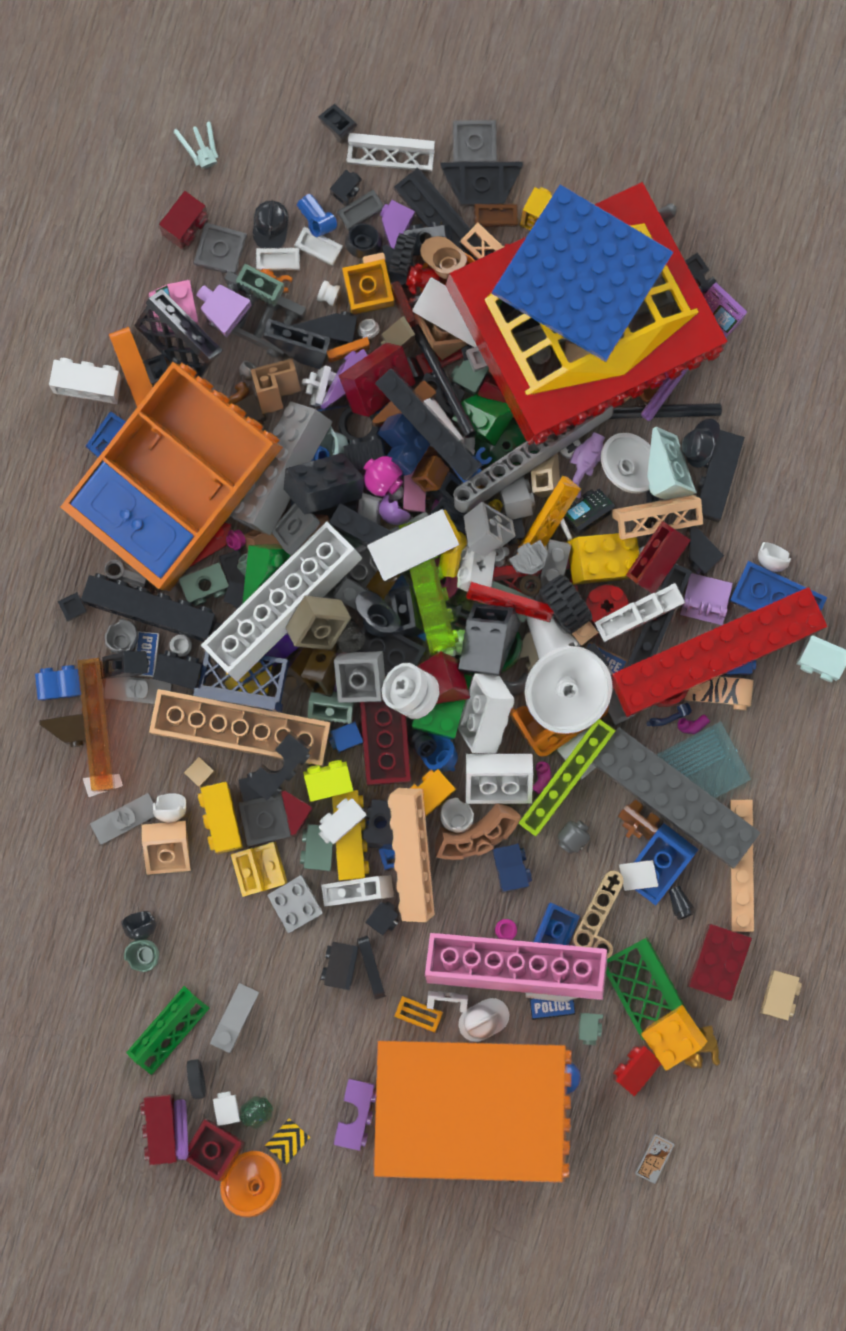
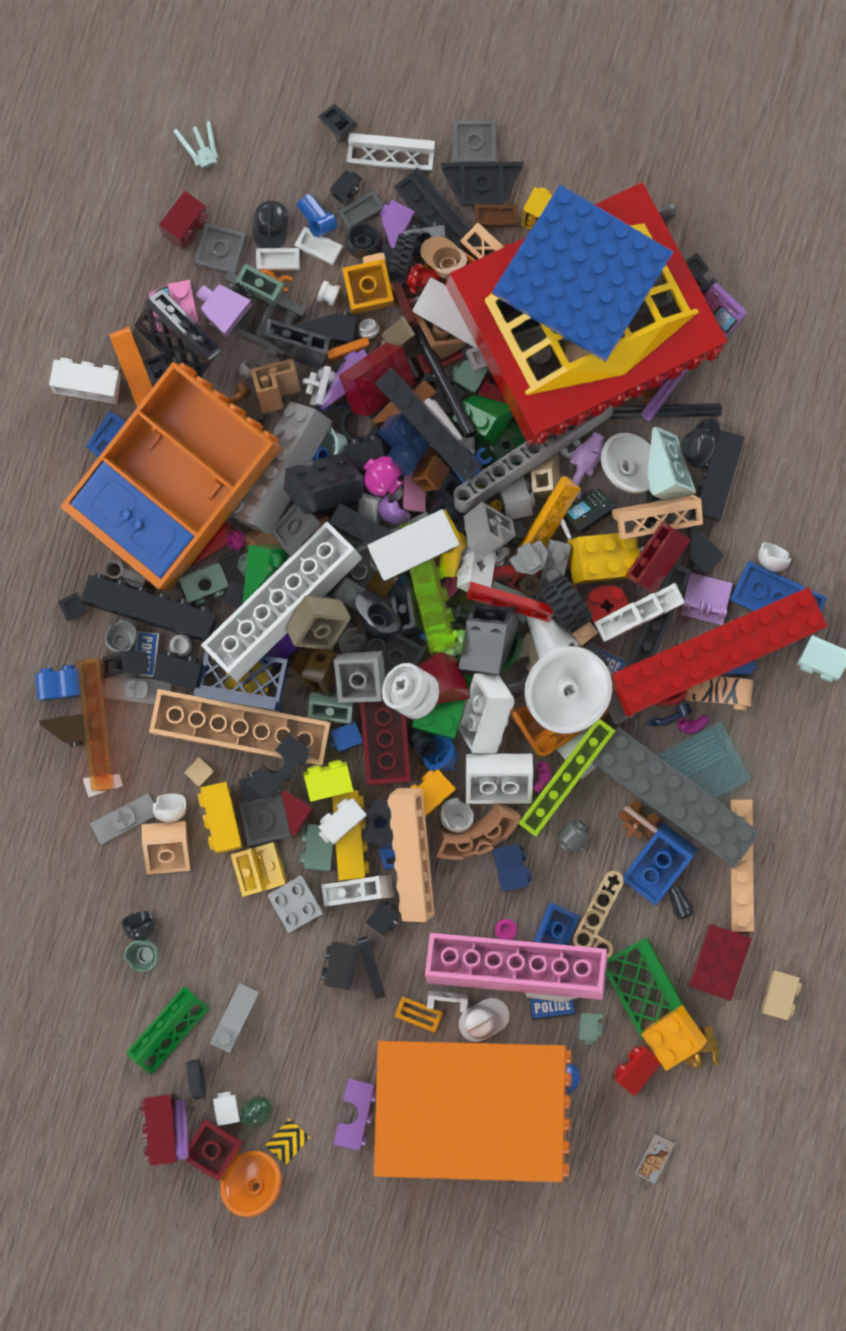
white sticker [619,860,658,891] -> none

